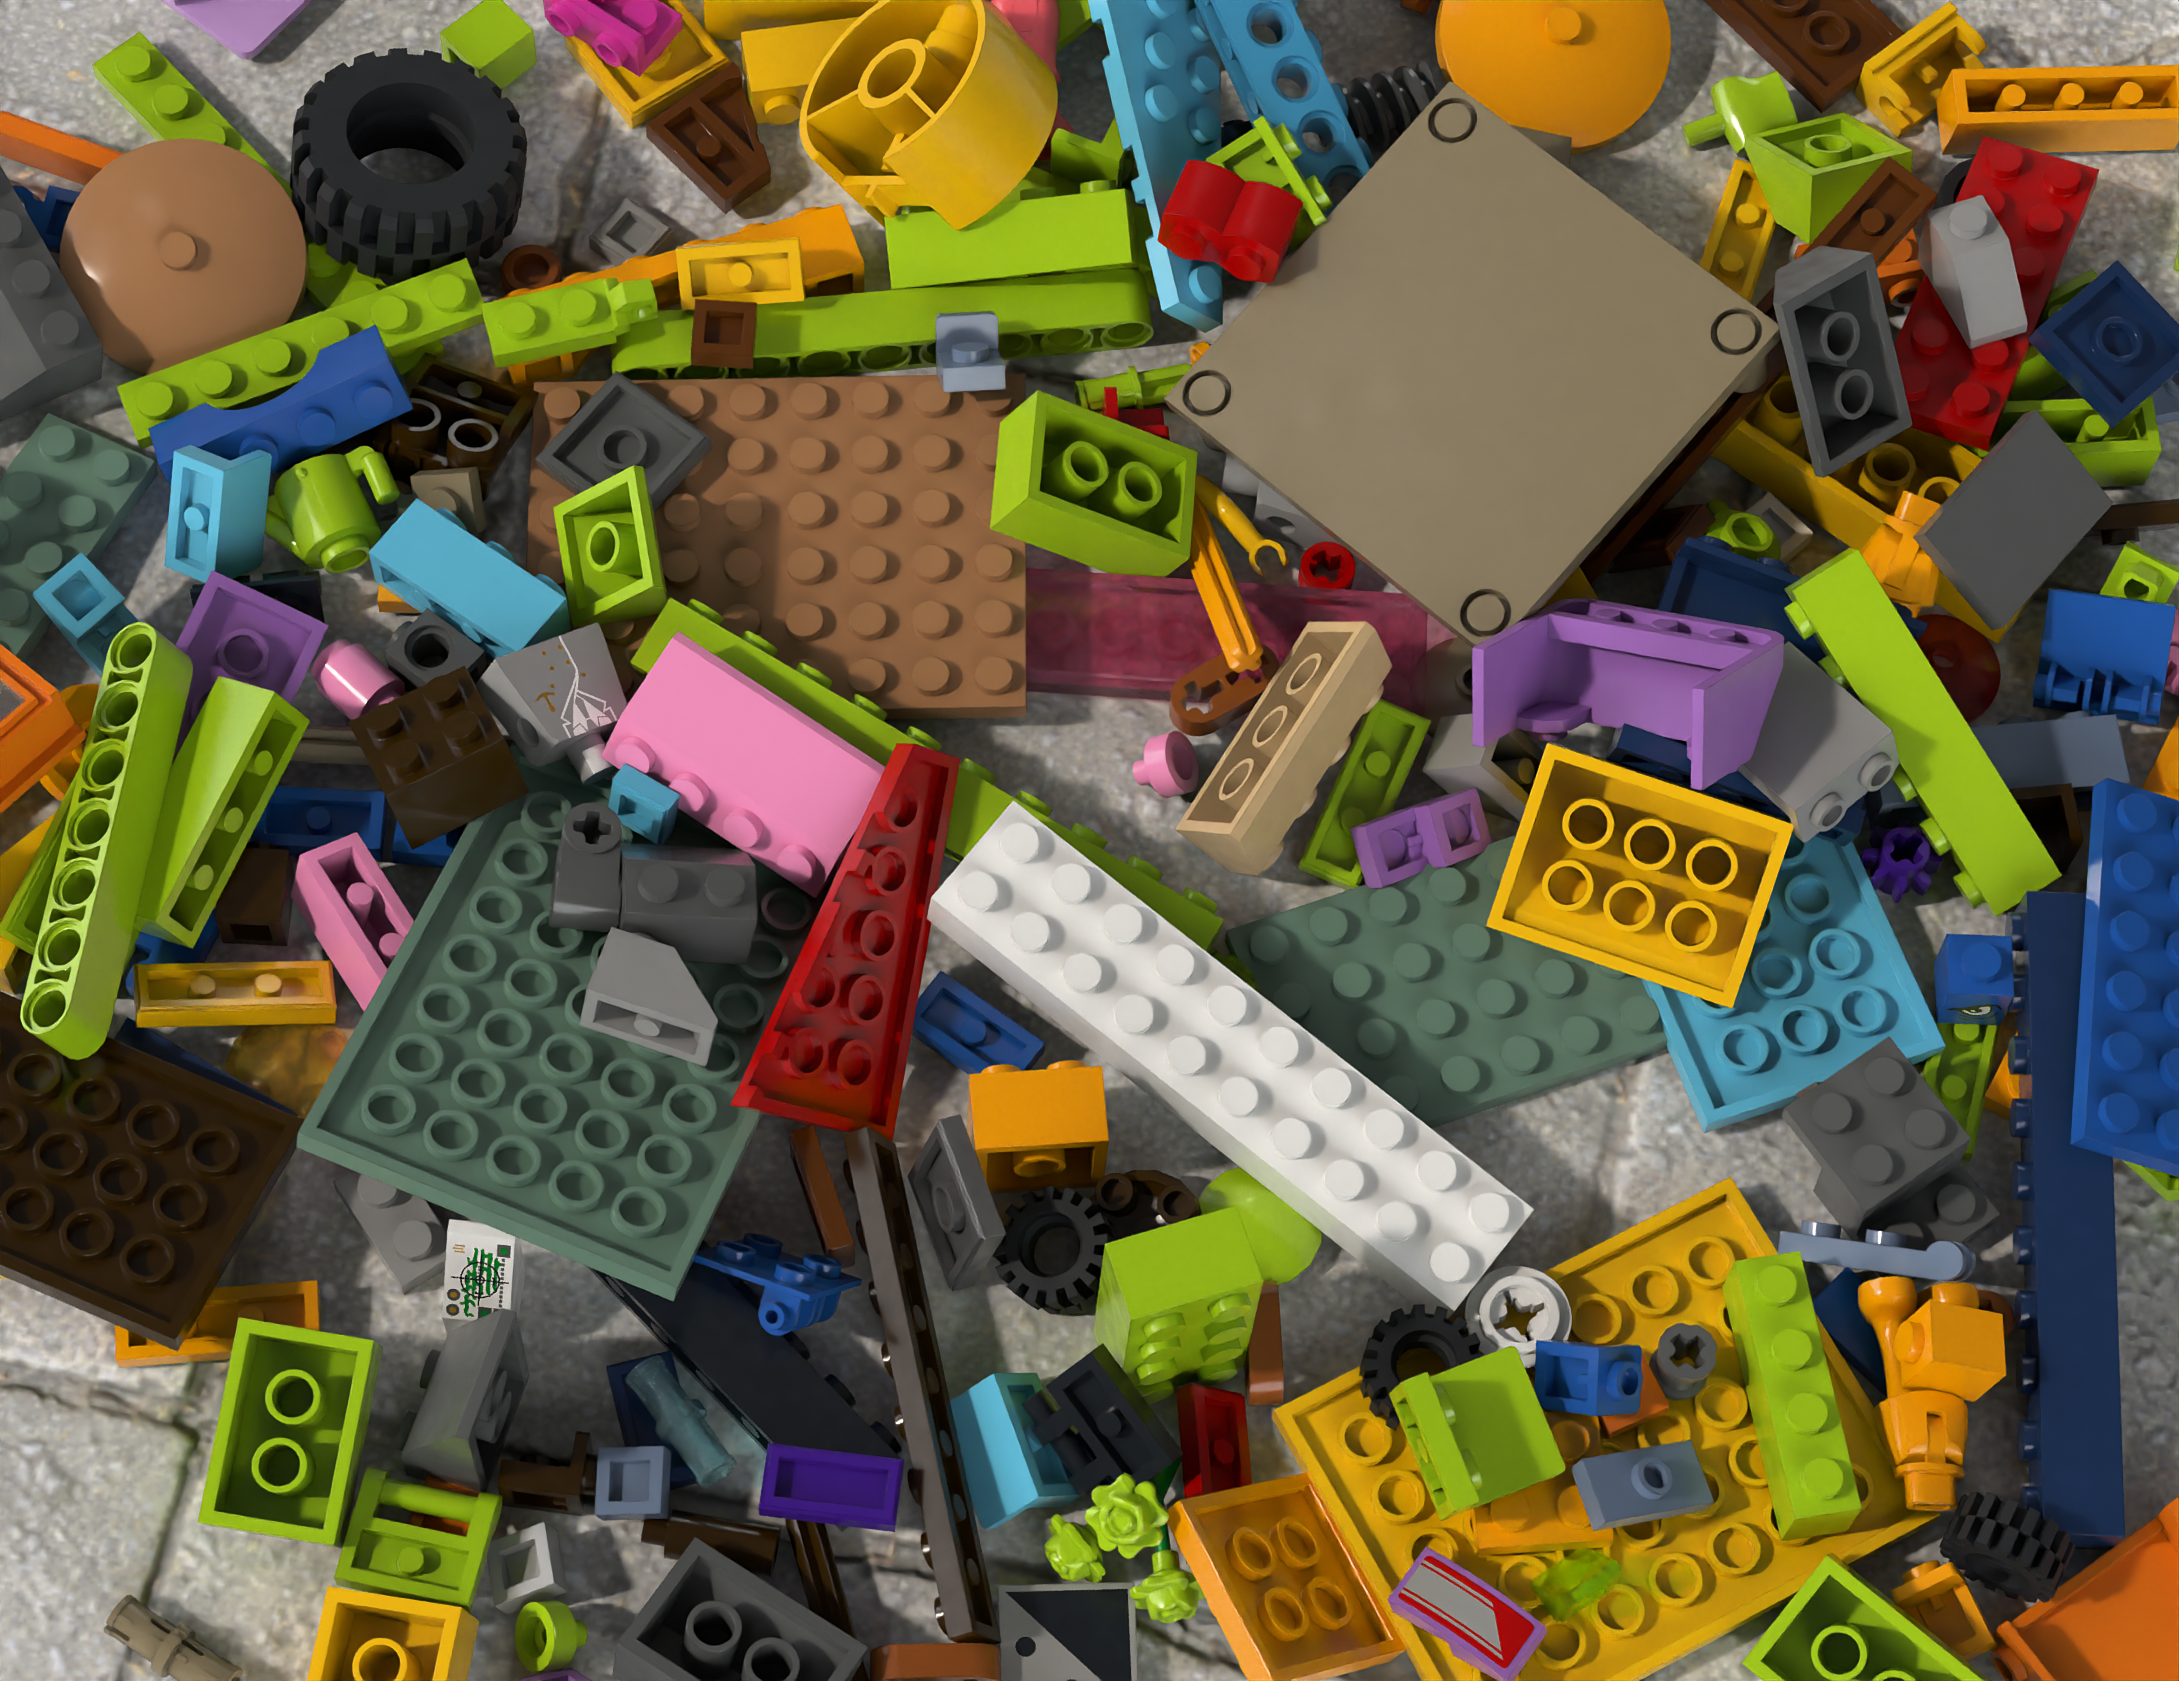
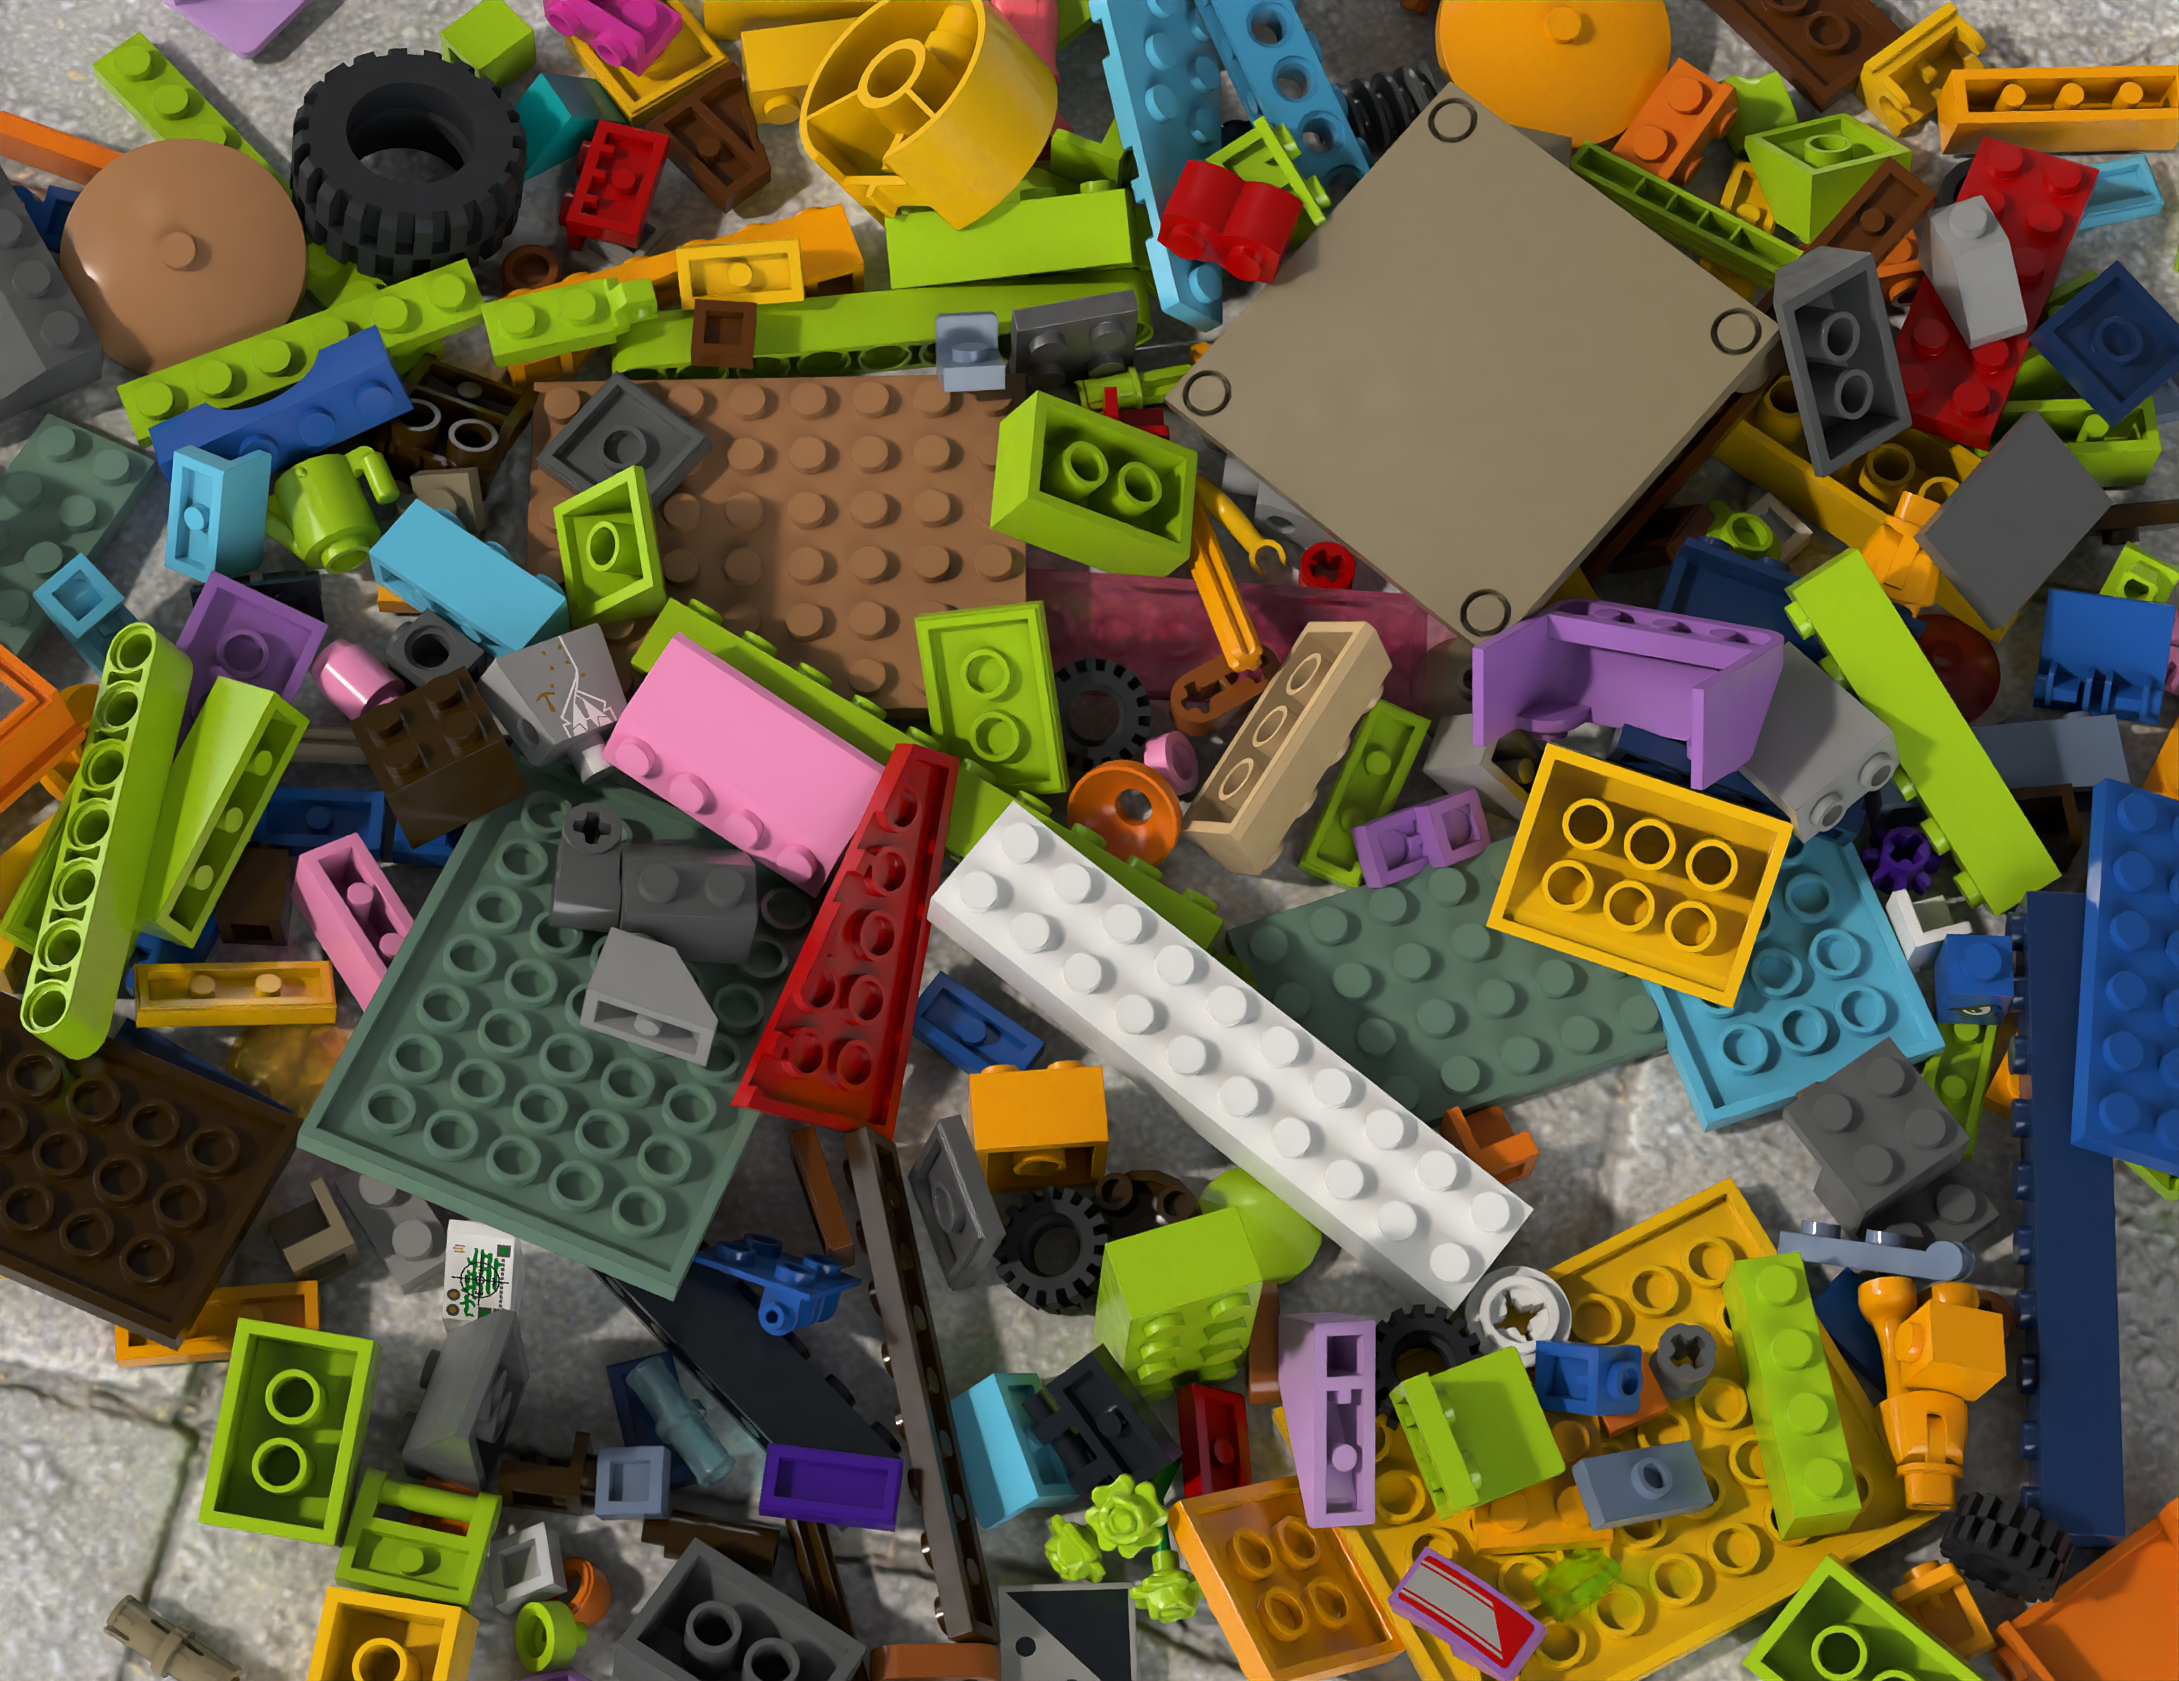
medium azure tile [608,763,680,845] -> none
none -> dark tan panel [268,1177,362,1285]
none -> teal slope [515,72,627,182]
none -> orange piece [544,1556,612,1628]
none -> red bracket [559,119,670,252]
none -> lime tile [914,600,1070,797]
none -> flat silver plate [1009,289,1139,392]
none -> black tyre [1054,658,1152,772]
none -> orange piece [1067,759,1182,868]
none -> lavender slope [1278,1312,1376,1528]
none -> orange panel [1439,1105,1539,1186]
none -> lime piece [1570,139,1804,291]
none -> orange bracket [1610,57,1740,188]
none -> white panel [1884,889,1975,973]
none -> medium azure tile [2078,154,2165,230]

